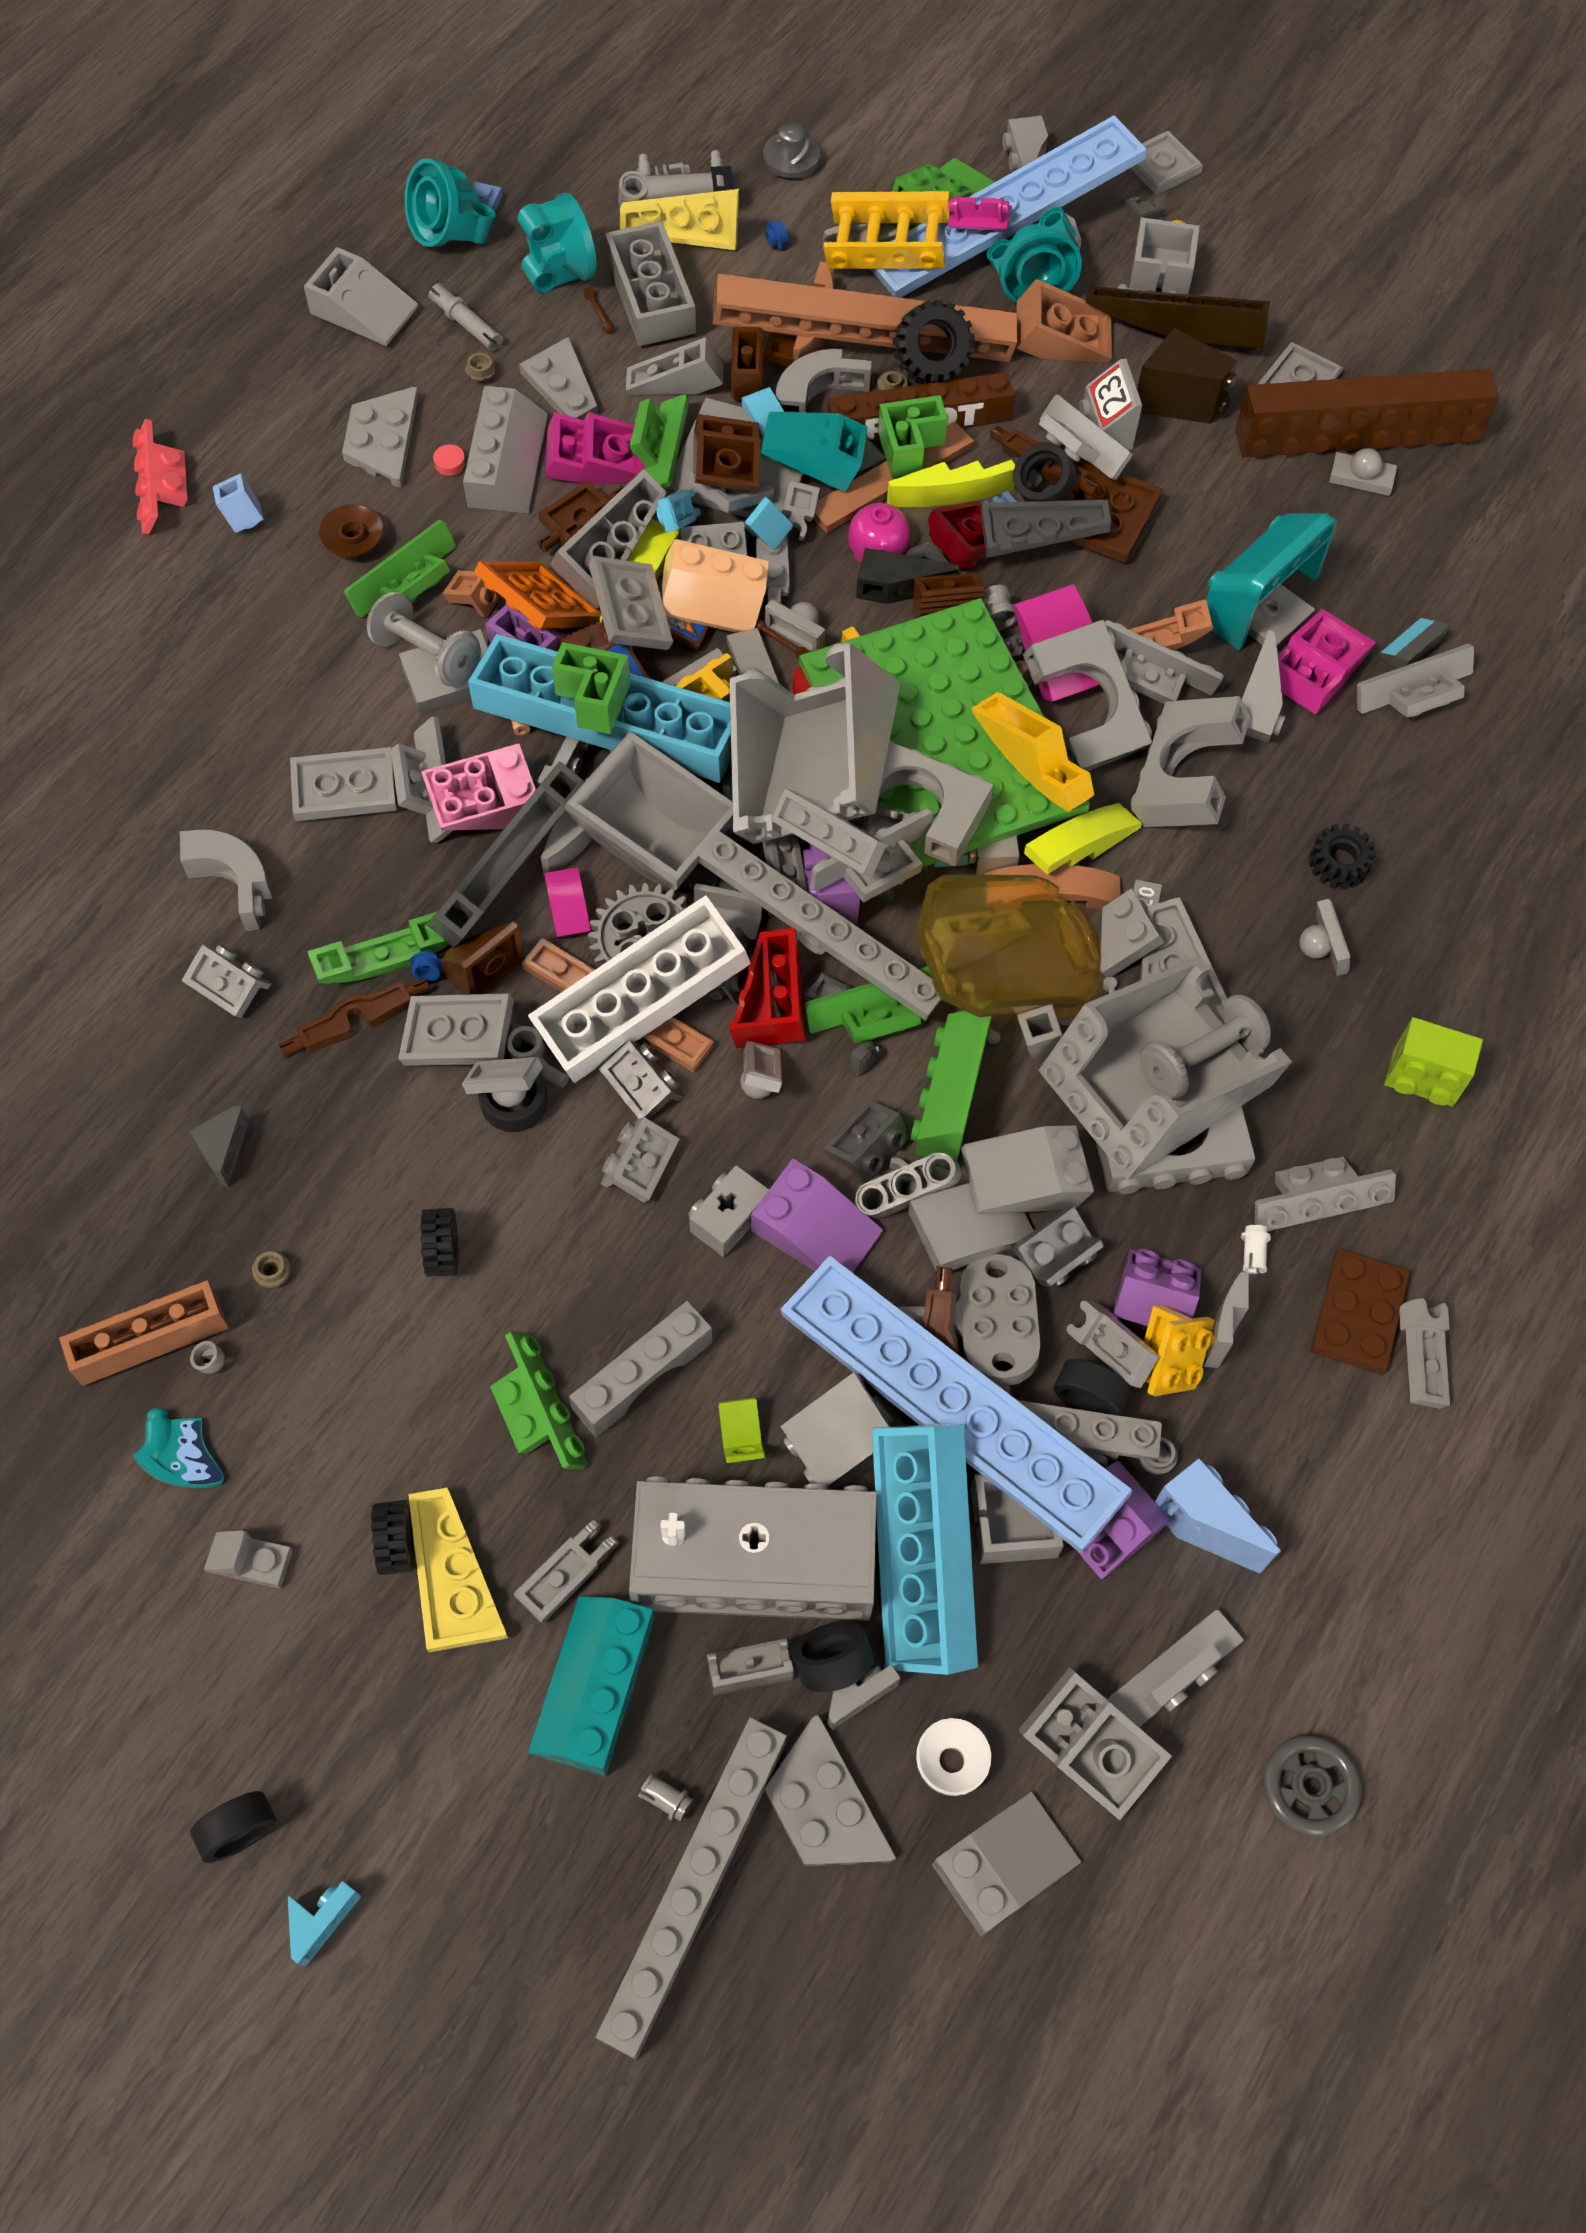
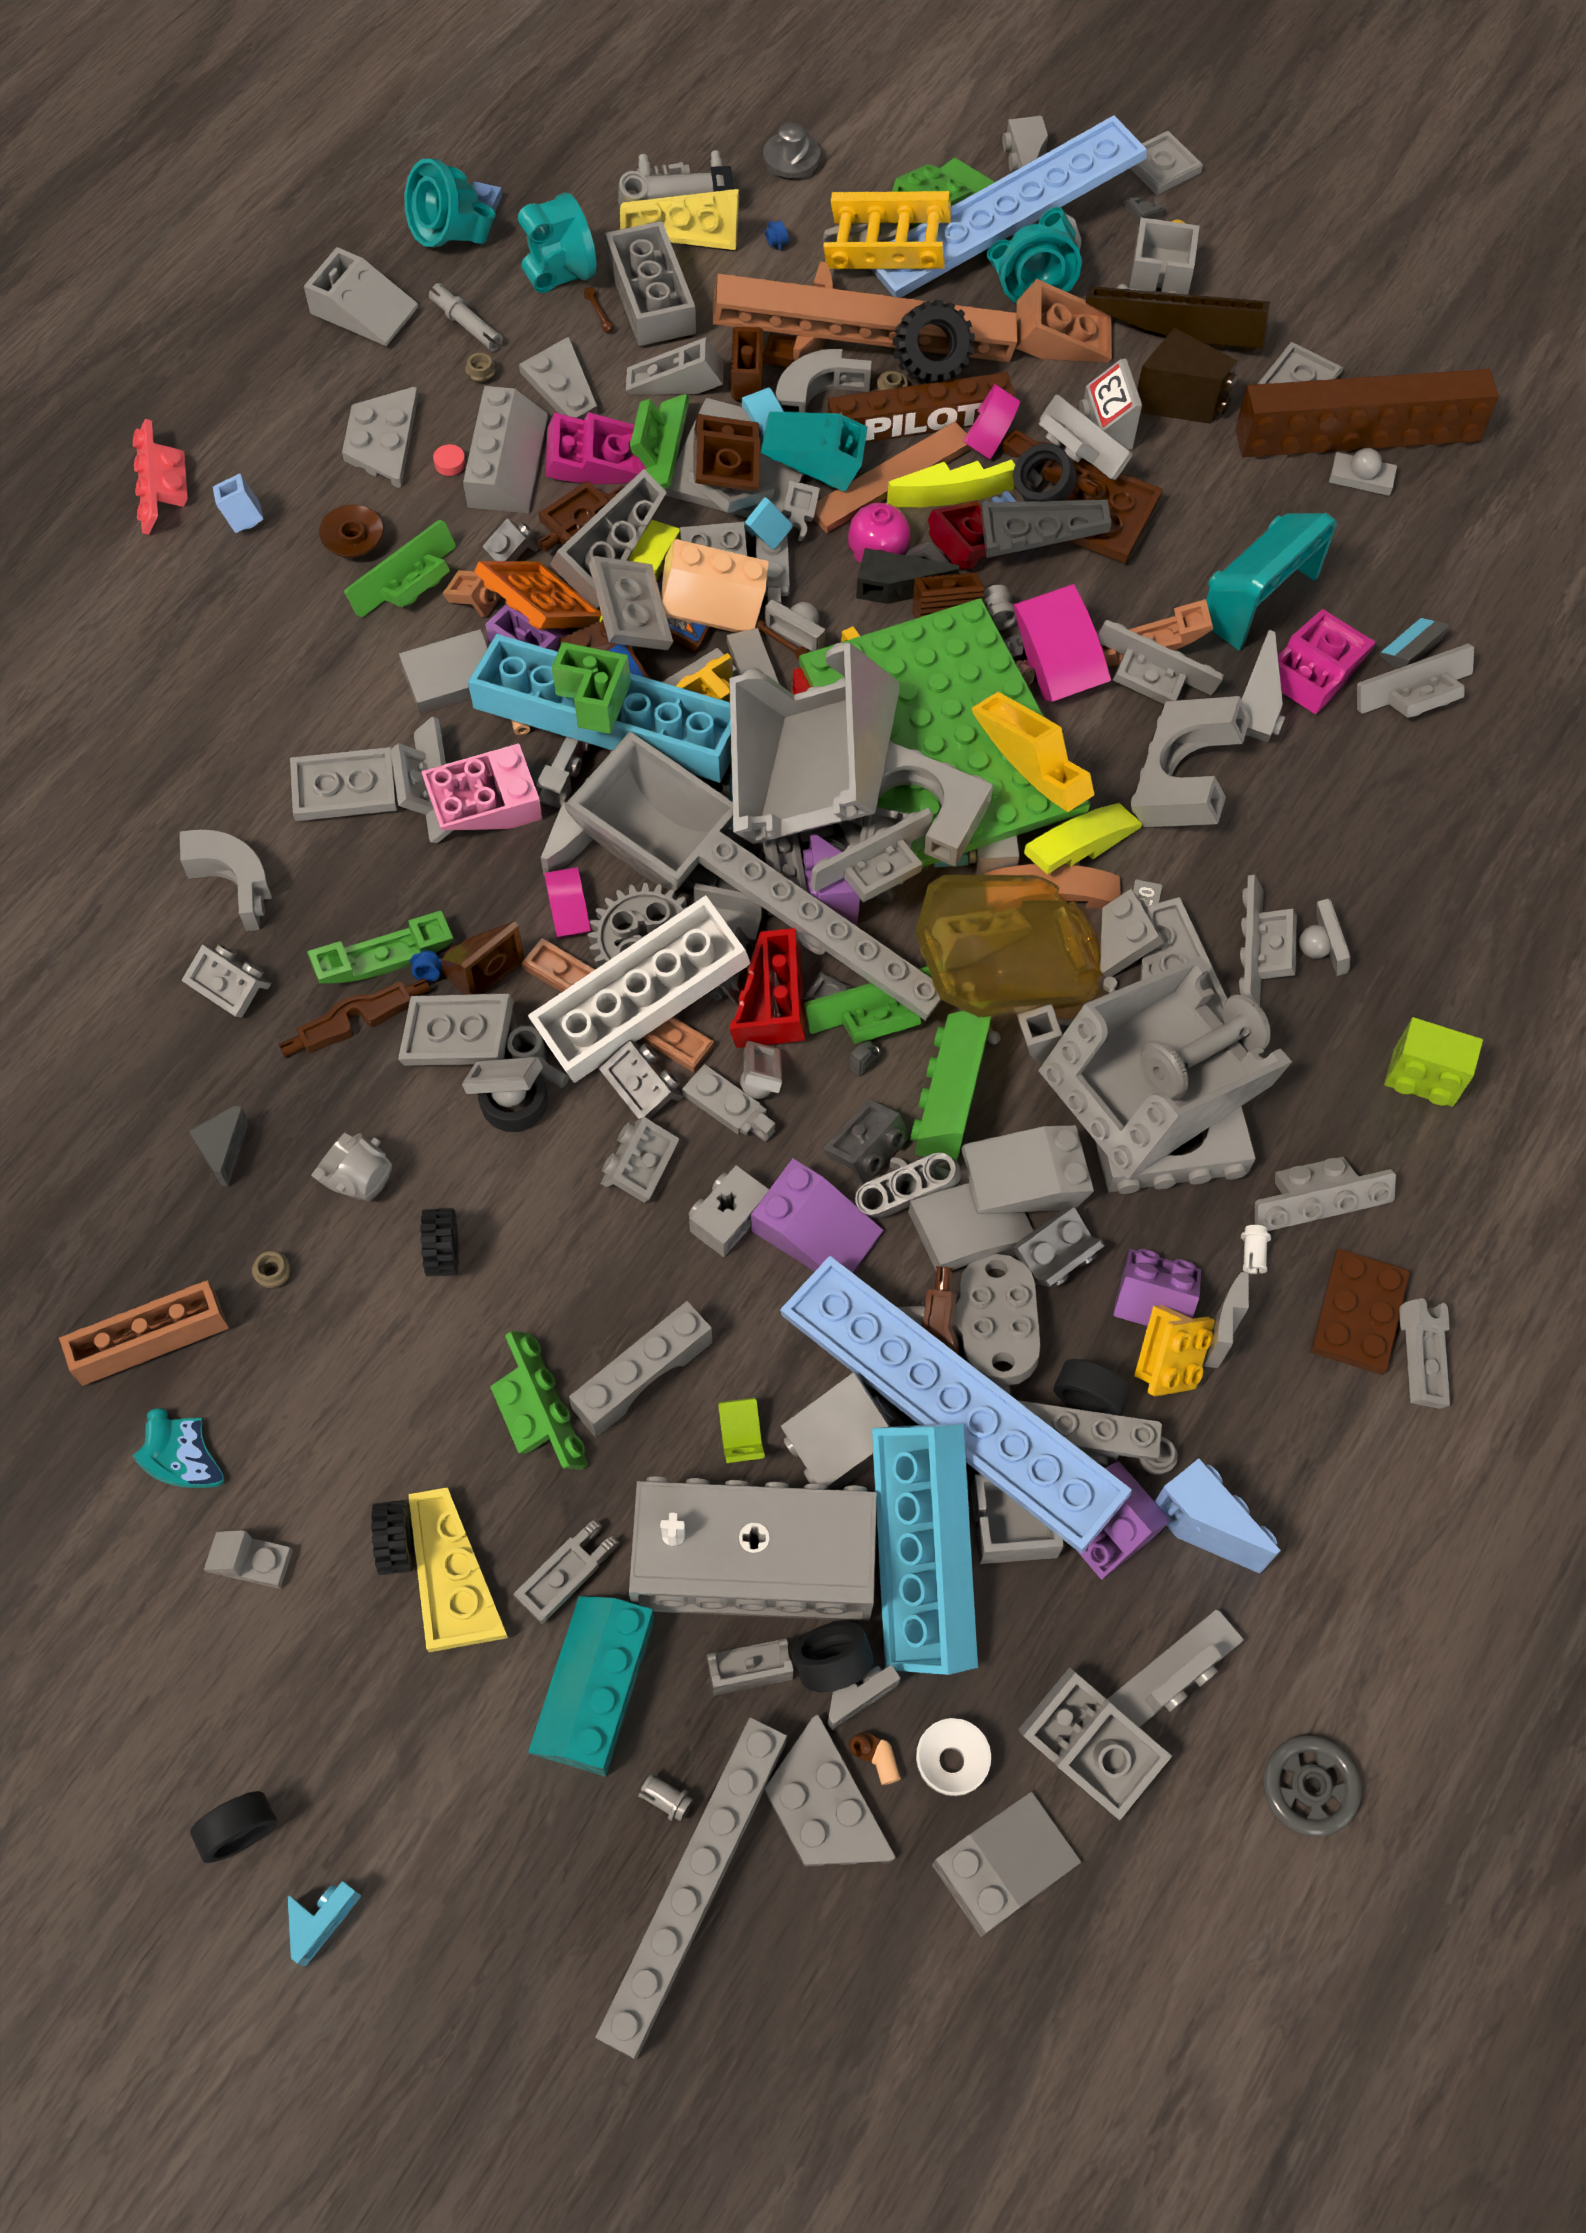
light grey hinge [190,1341,225,1374] -> none
light grey hose [367,592,481,687] -> none
dark grey arch [427,761,585,947] -> none
medium azure hinge [657,488,701,533] -> none
light grey plate [771,788,887,877] -> none
dark grey tile [857,438,885,477] -> none
bright green brick [878,395,948,478] -> none
dark pink hinge [948,196,1012,230] -> none
light grey arch [1023,620,1152,771] -> none
light grey plate [1066,1300,1160,1388] -> none
light grey plate [1248,585,1316,649] -> none
black tyre [1309,823,1376,890] -> none
none -> light grey helmet [311,1132,392,1202]
none -> flat silver bracket [482,518,539,561]
none -> light grey hinge [682,1064,775,1142]
none -> arm [849,1732,901,1785]
none -> dark pink slope [963,384,1021,459]
none -> light grey bracket [1239,875,1297,1006]

